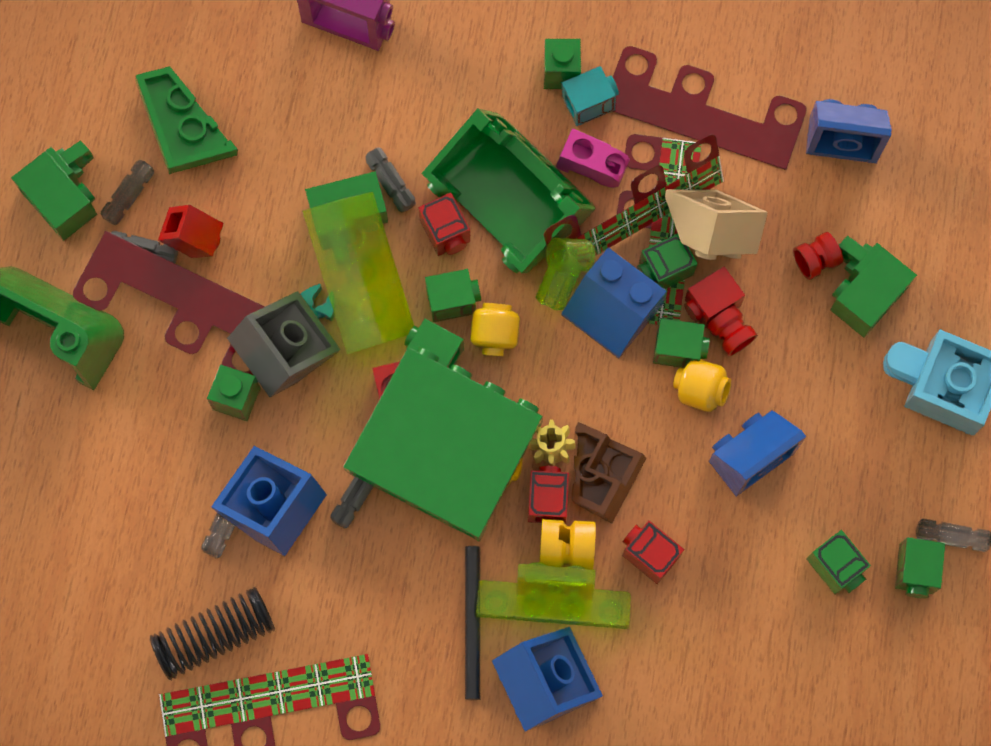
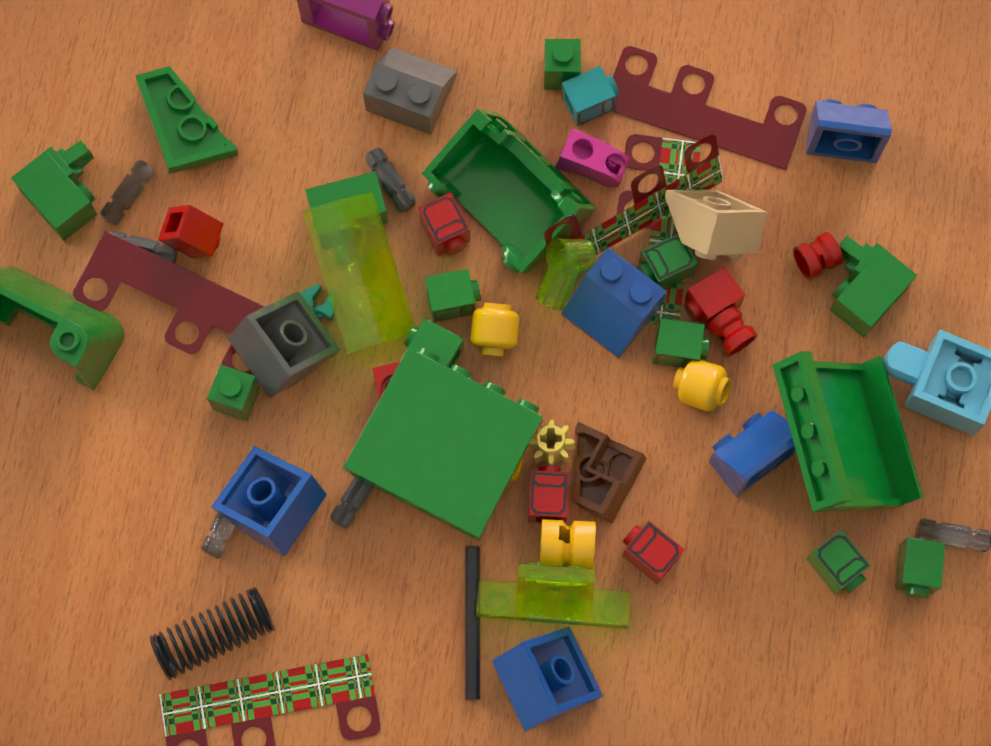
none -> dark grey slope [363,48,457,134]
none -> green panel [772,351,924,512]

